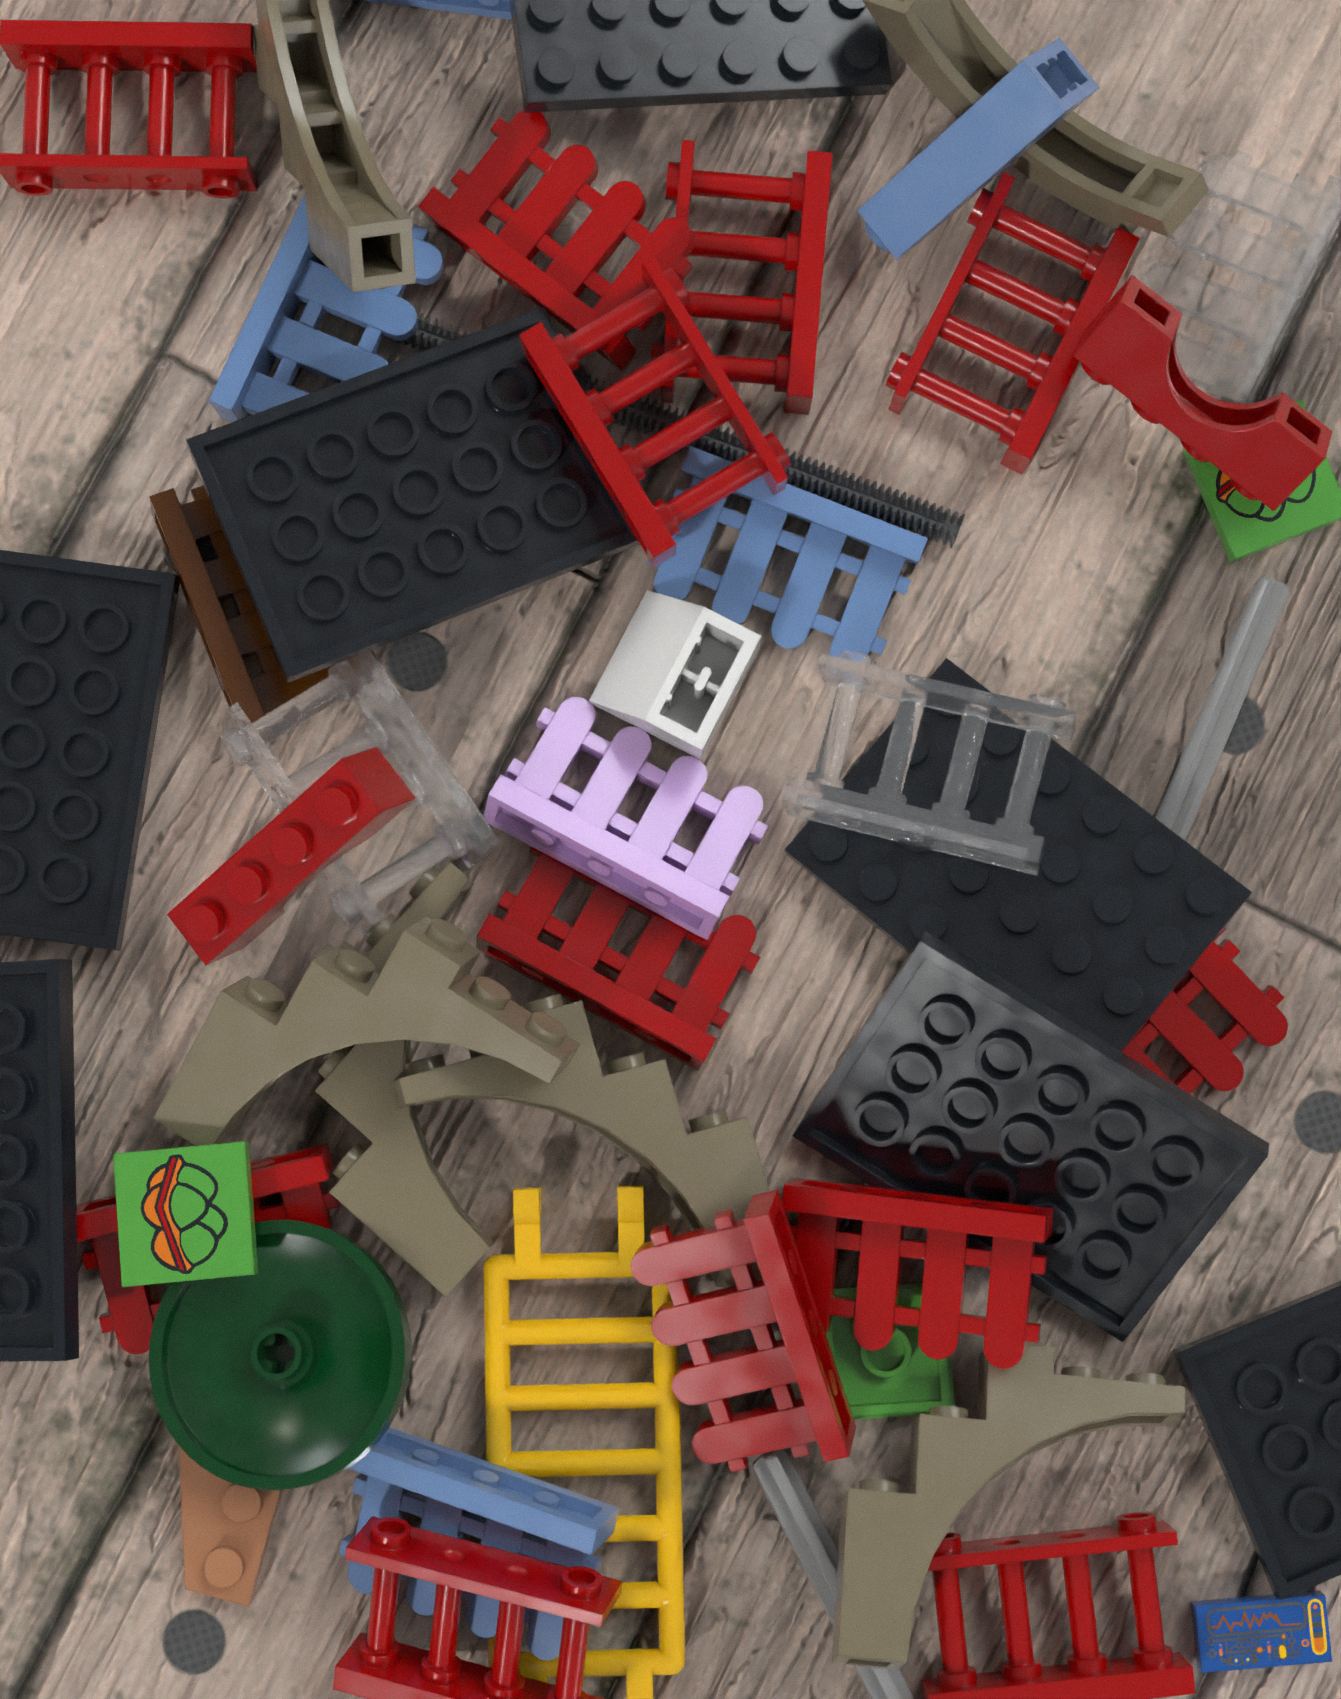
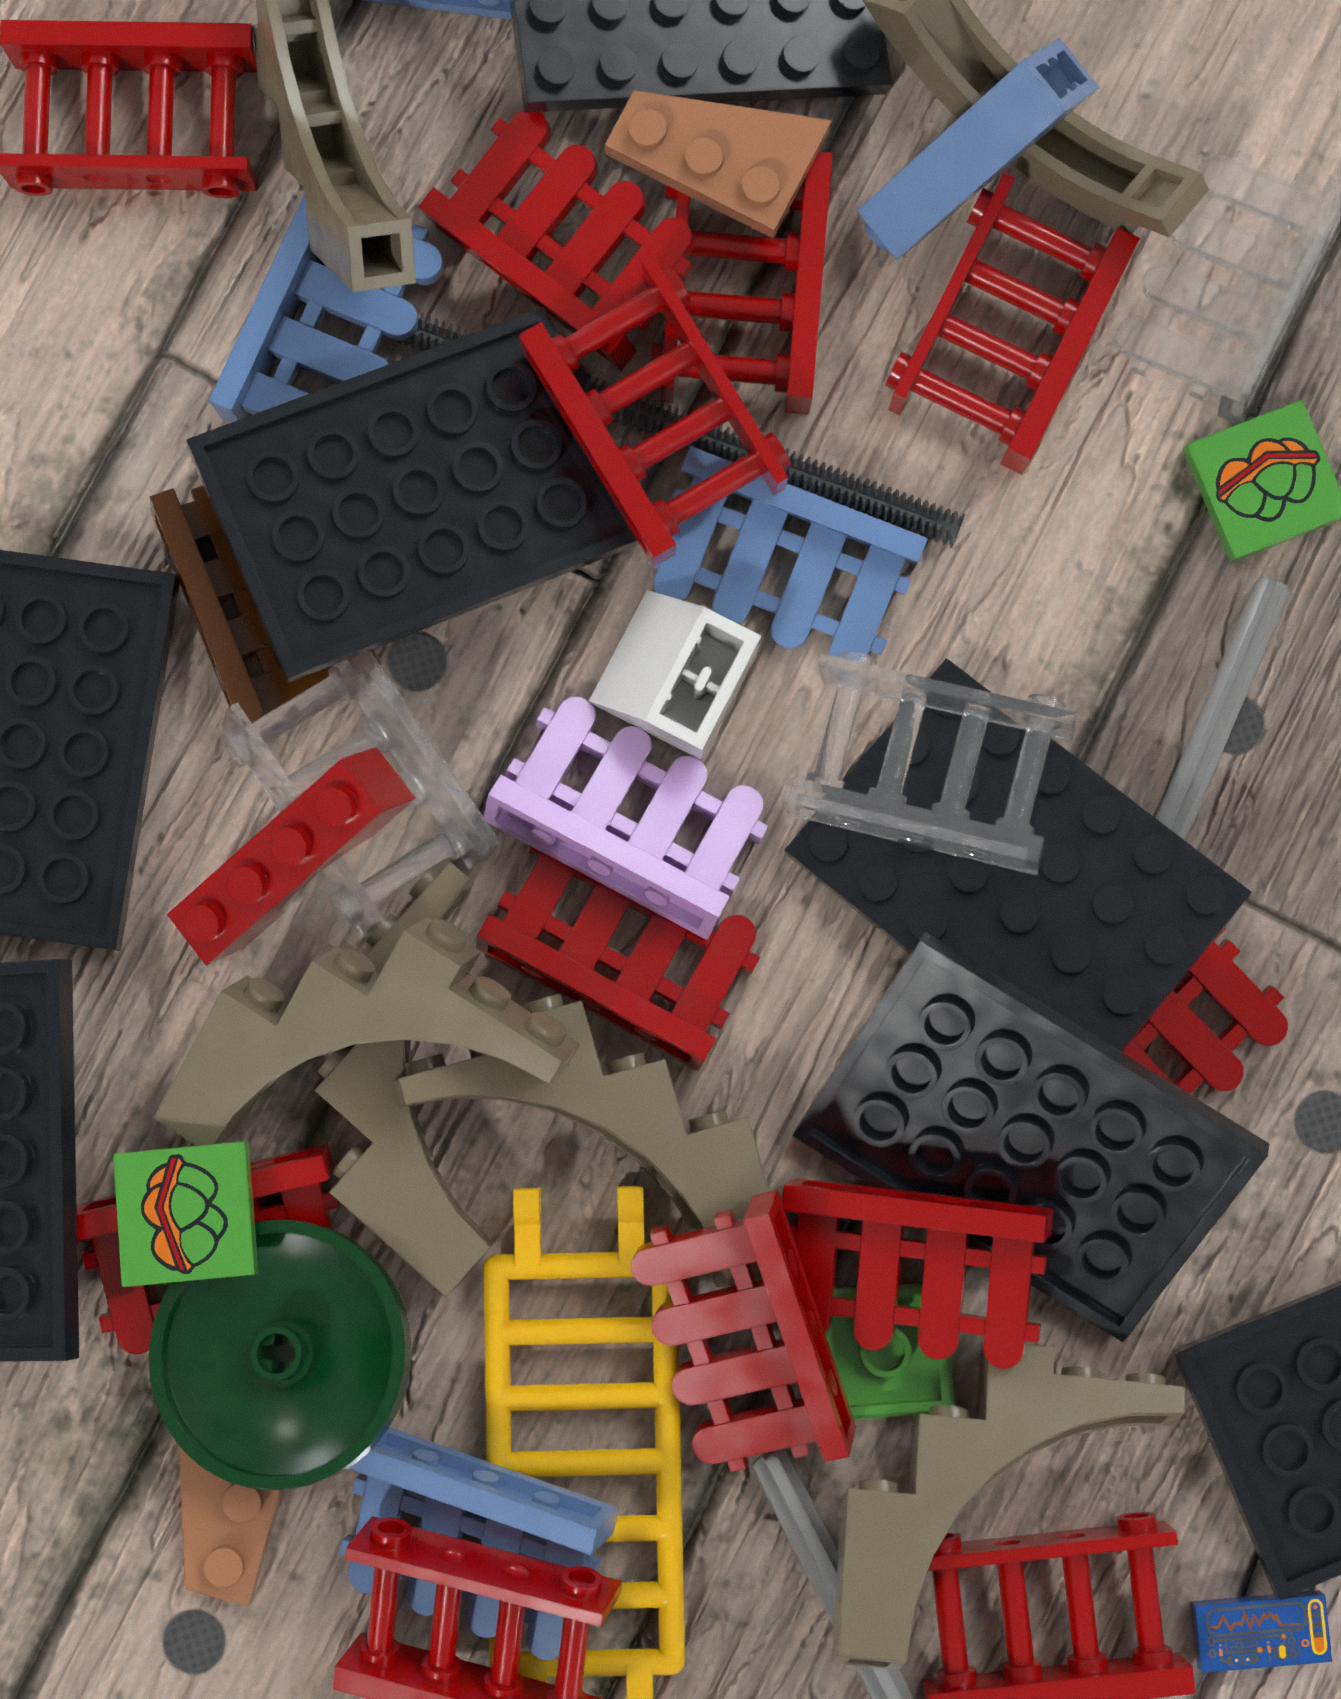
red arch [1073,275,1332,511] -> none
none -> nougat wing [605,90,832,238]

